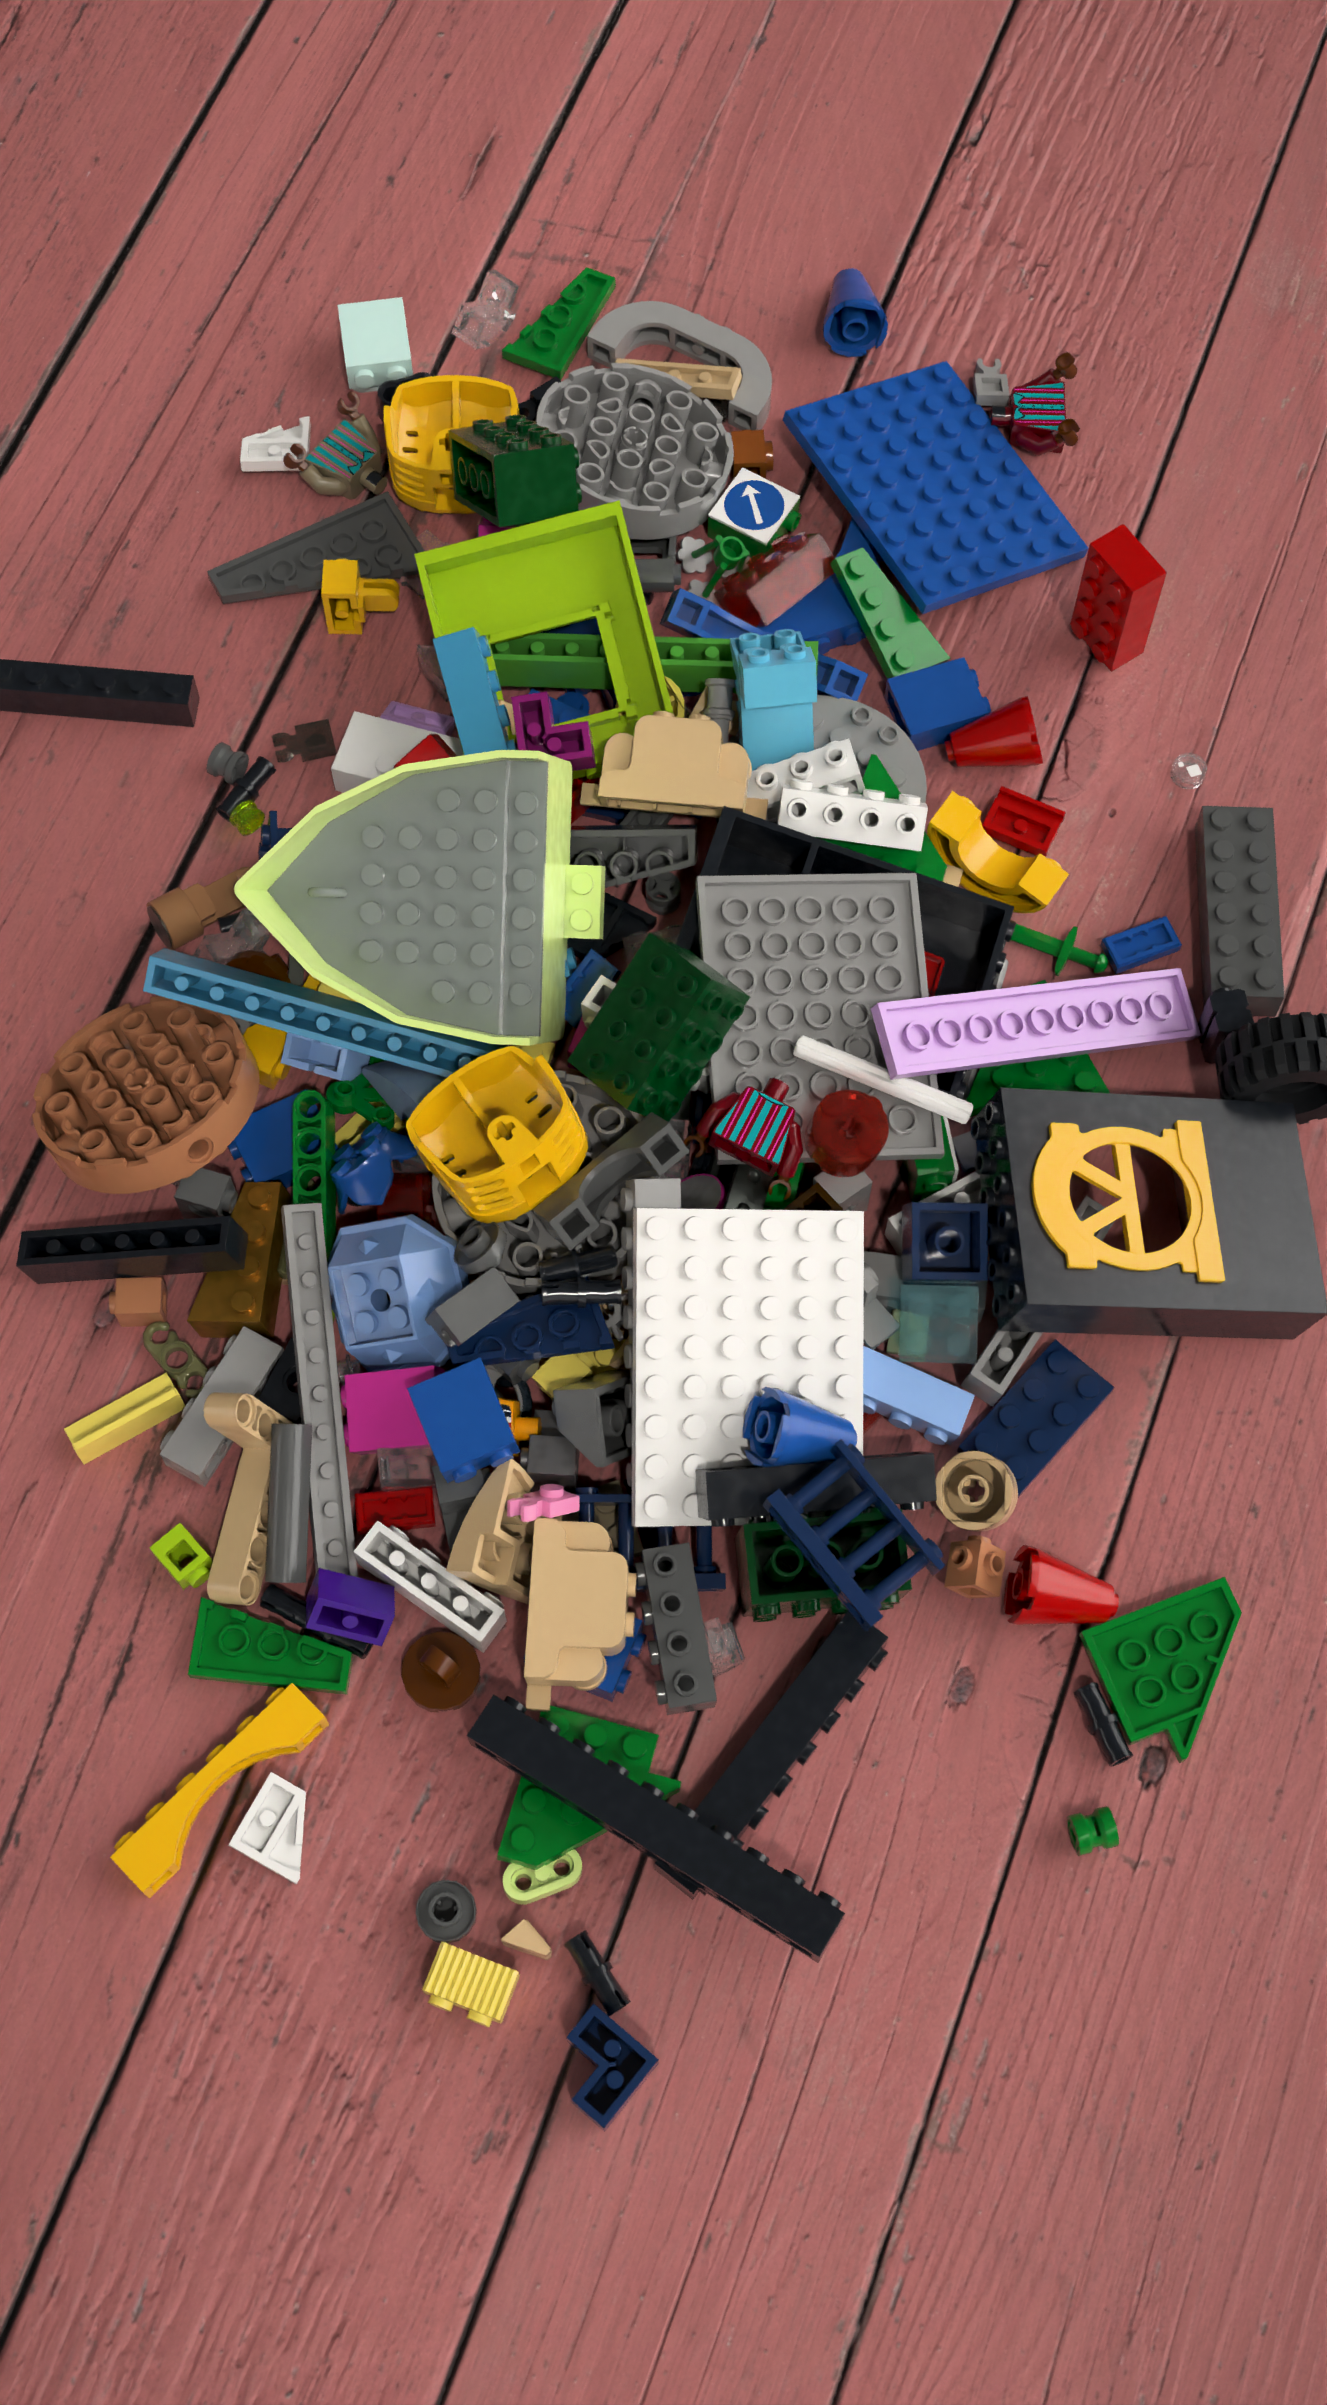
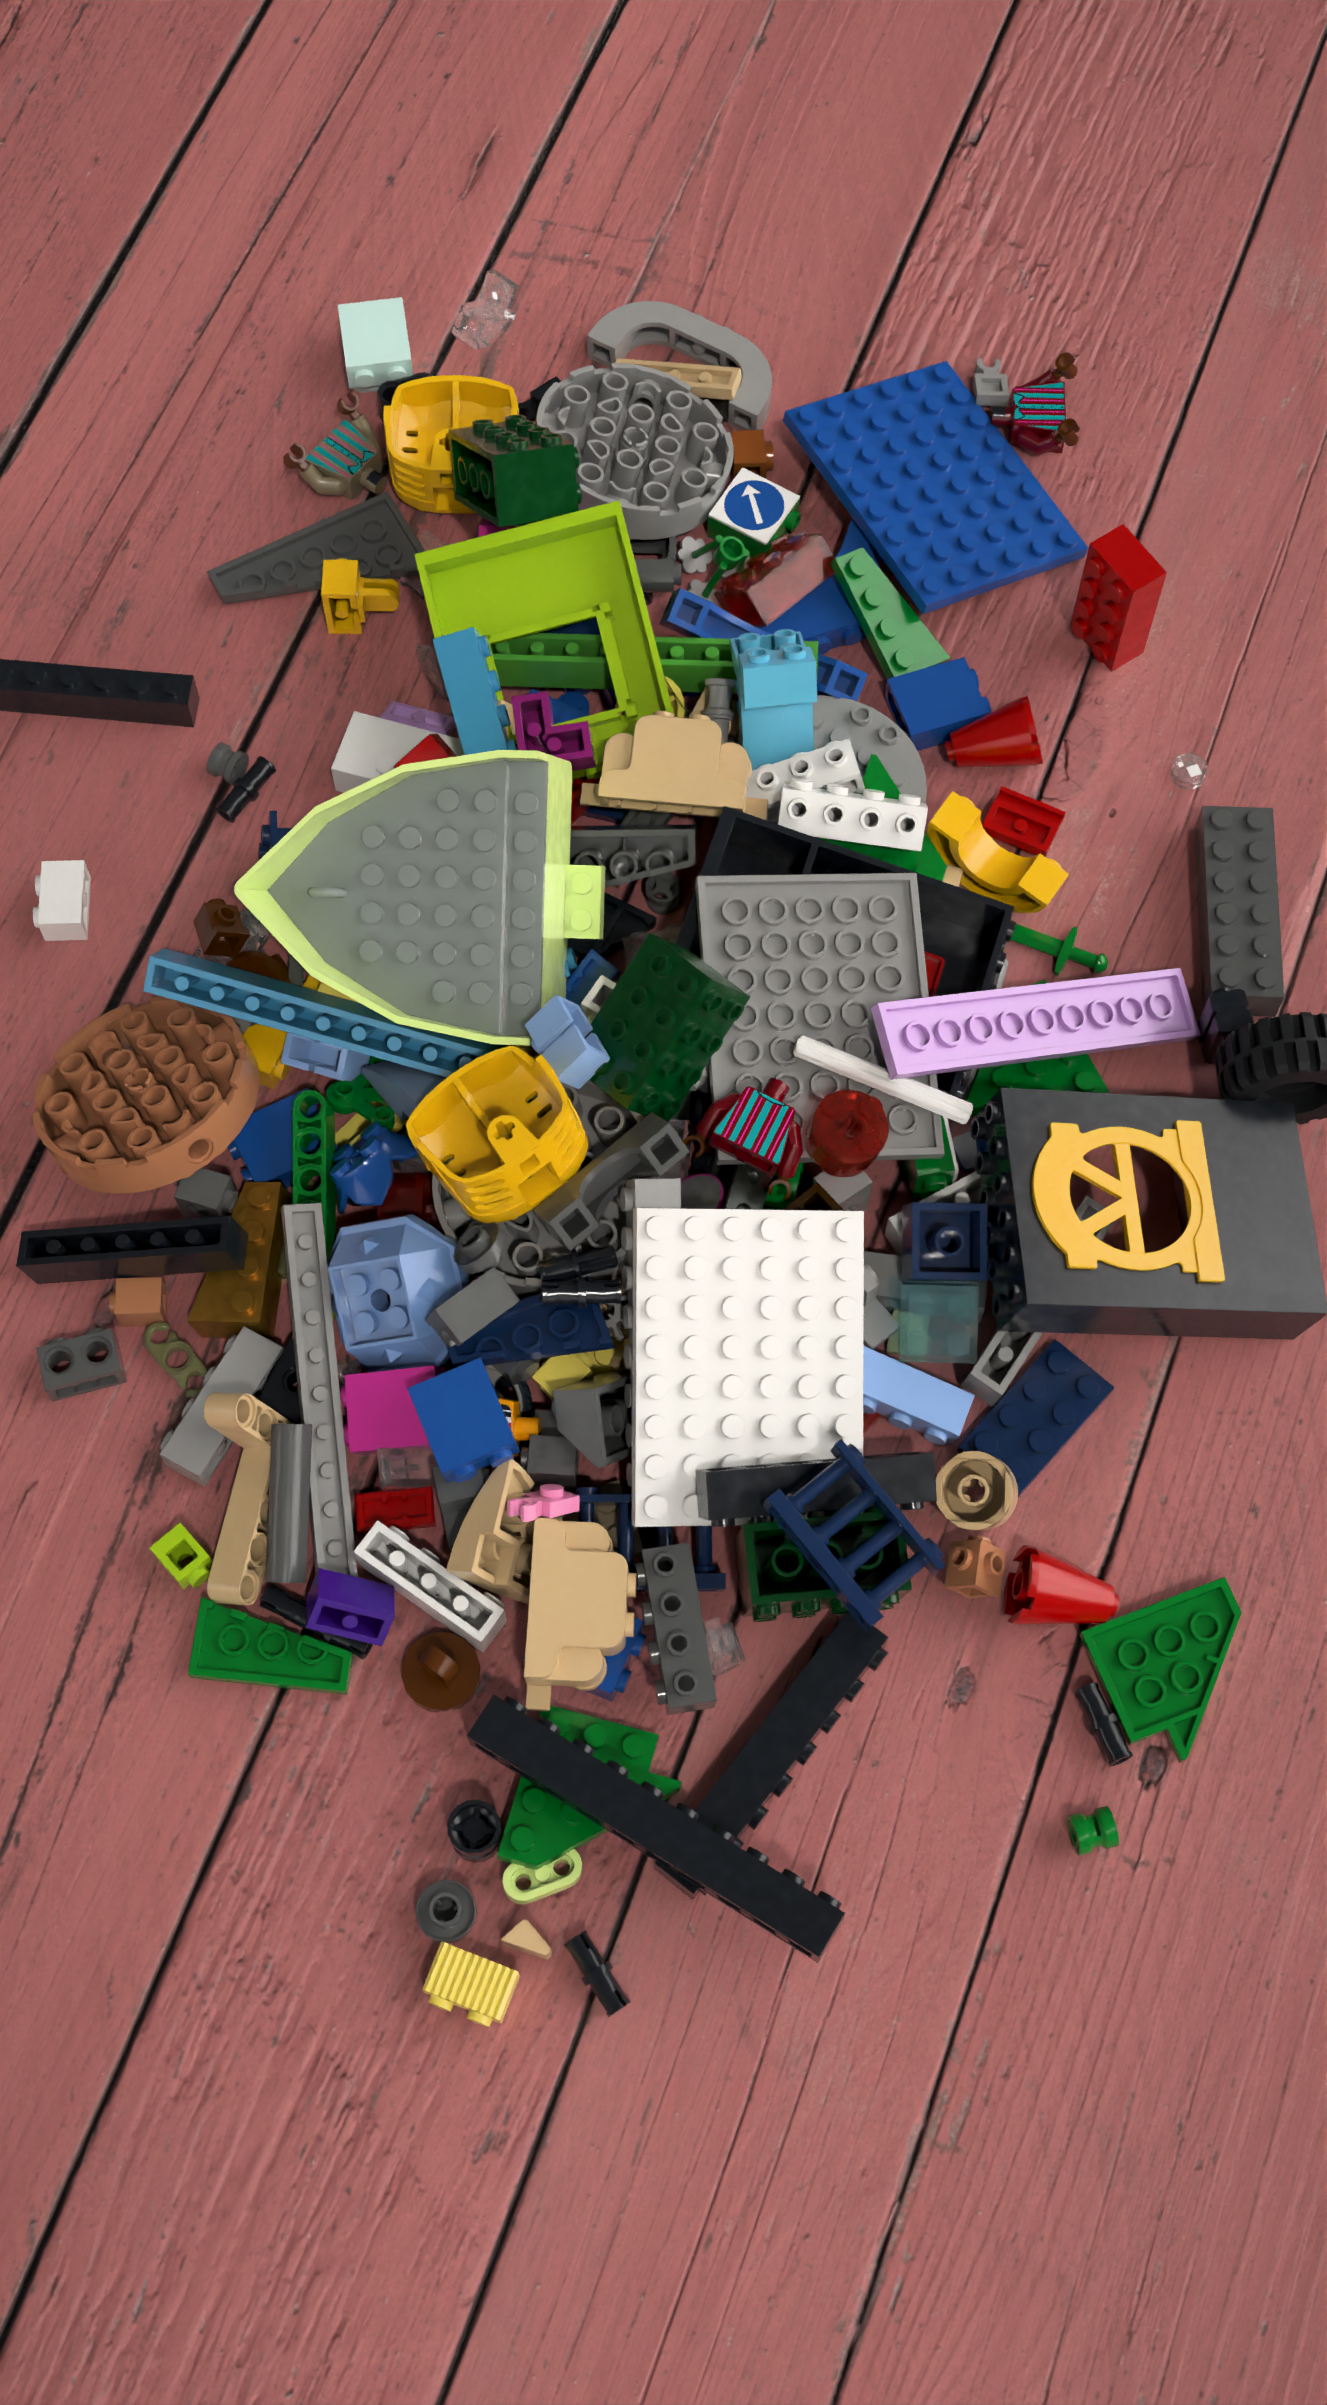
light yellow panel [64,1372,185,1465] -> none
yellow arch [110,1683,329,1898] -> none
medium nougat piece [146,867,251,950] -> none
white wing [228,1772,306,1884] -> none
clear neon green bush [229,800,265,836] -> none
white wing [240,417,311,472] -> none
clear smoke plate [272,719,337,762] -> none
green wing [502,267,616,380] -> none
dark blue brick [566,2003,659,2132] -> none
blue cone [743,1387,857,1467] -> none
blue cone [823,268,888,357] -> none
blue plate [1100,916,1182,974] -> none
none -> white brick [33,860,91,941]
none -> dark grey brick [36,1328,127,1402]
none -> reddish brown brick [193,898,250,957]
none -> black wheel [447,1800,503,1863]
none -> light blue piece [525,994,610,1089]

